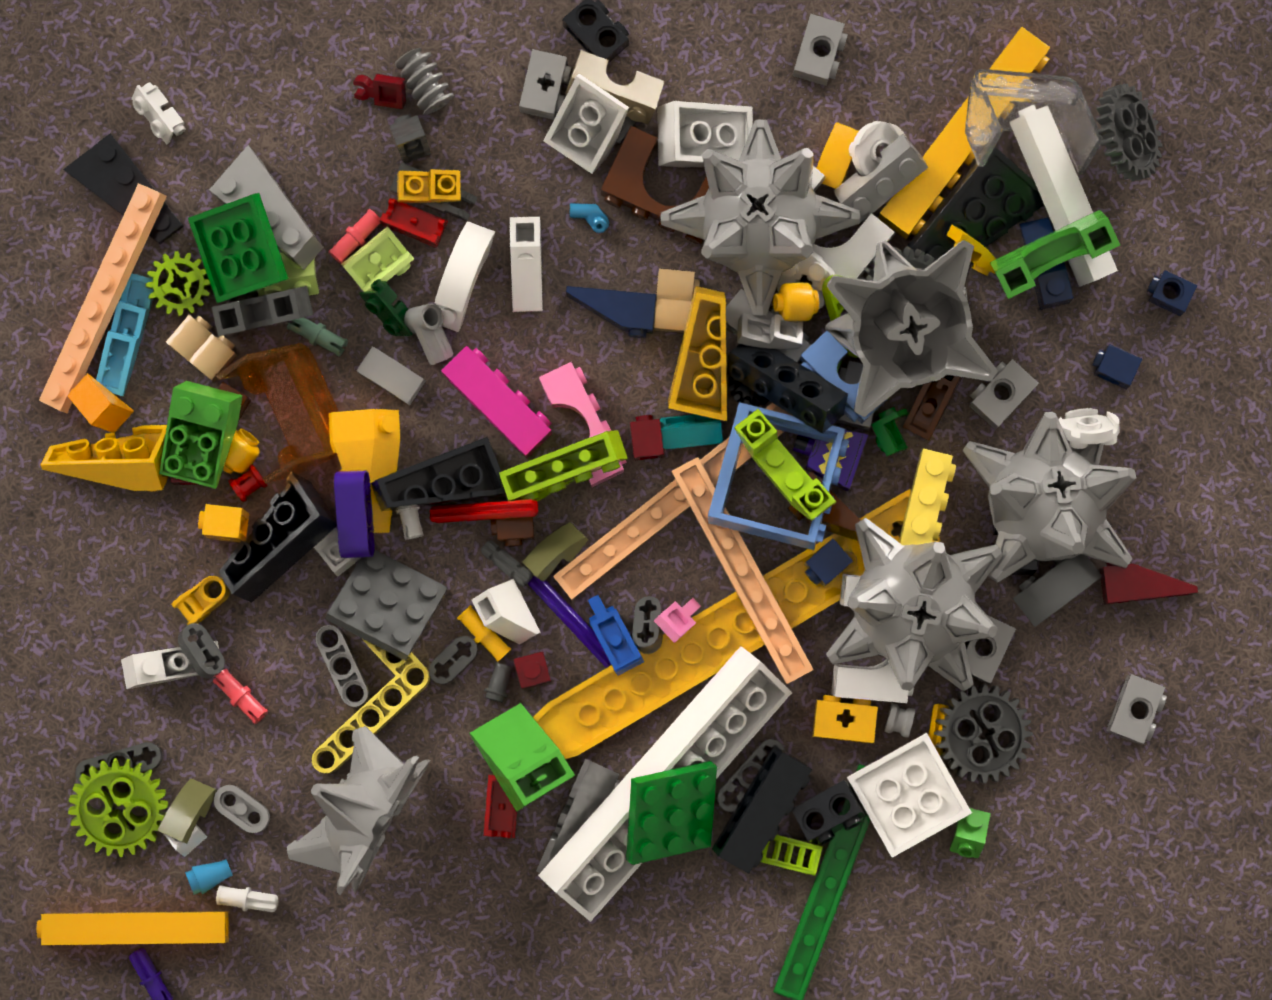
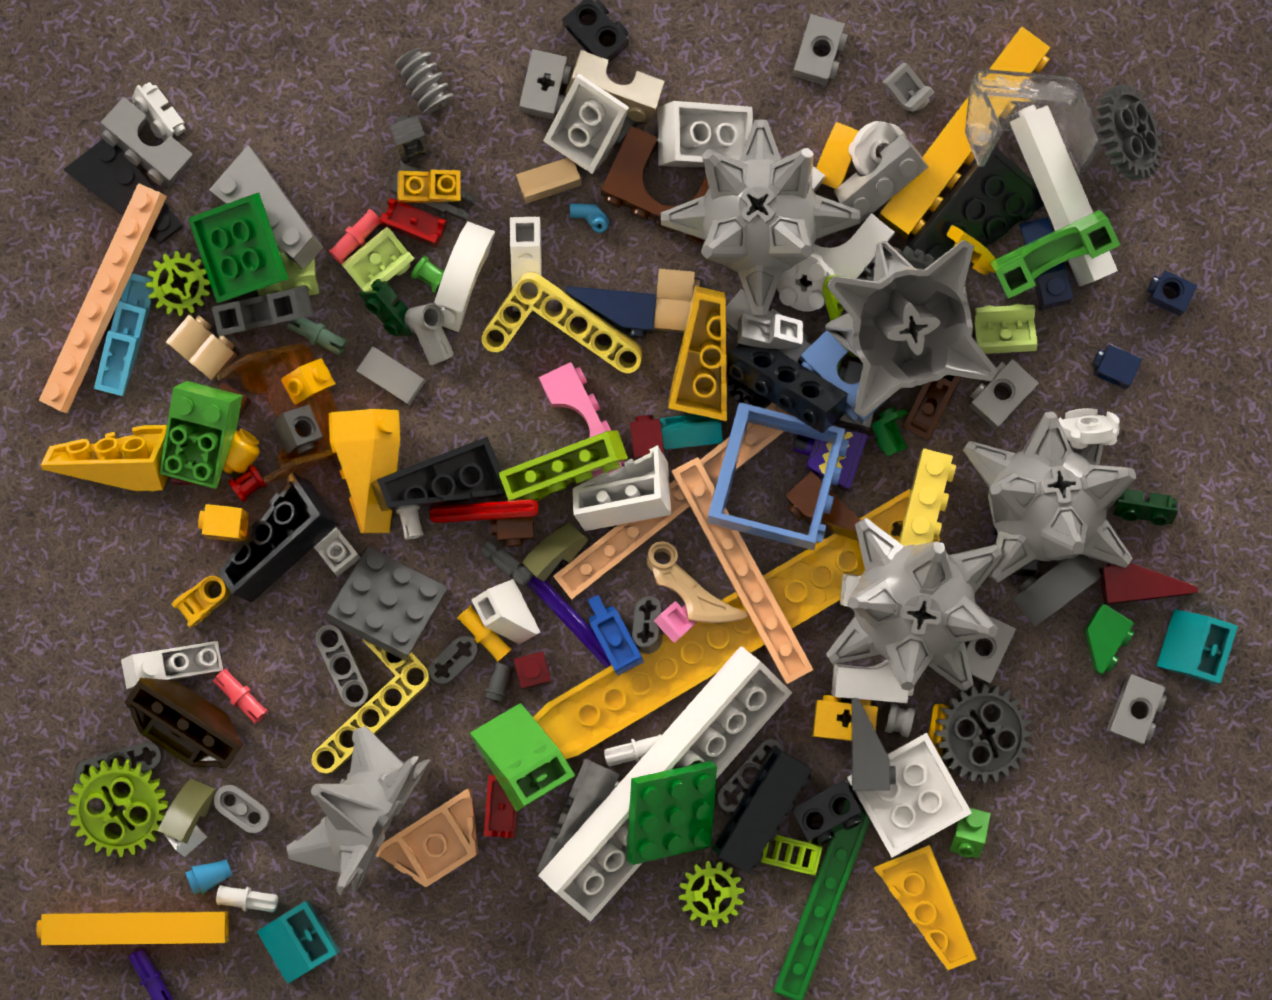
light orange slope [68,373,134,433] -> none
dark grey beam [178,623,225,679] -> none
dark purple beam [334,470,375,558] -> none
dark red plate [353,74,406,109] -> none
dark pink brick [441,346,552,459] -> none
lime slope [734,409,836,521] -> none
yellow head [773,283,819,321] -> none
dark blue brick [804,539,853,587] -> none
none -> light grey arch [100,97,193,188]
none -> dark brown wedge [125,678,243,768]
none -> teal slope [257,900,340,984]
none -> dark grey brick [273,404,323,455]
none -> yellow bracket [281,358,336,405]
none -> light nougat wing [376,788,479,887]
none -> bright green bush [410,255,445,293]
none -> light yellow beam [482,272,643,373]
none -> tan panel [516,157,582,204]
none -> white wedge [573,445,671,531]
none -> white axle [604,734,661,766]
none -> tan piece [647,541,748,623]
none -> lime gear [679,861,745,927]
none -> dark grey slope [851,698,896,791]
none -> yellow wing [873,845,977,970]
none -> light grey bracket [882,62,934,112]
none -> yellowish green bracket [973,304,1038,354]
none -> green slope [1084,604,1134,675]
none -> dark green hinge [1113,489,1178,526]
none -> teal slope [1156,609,1238,685]

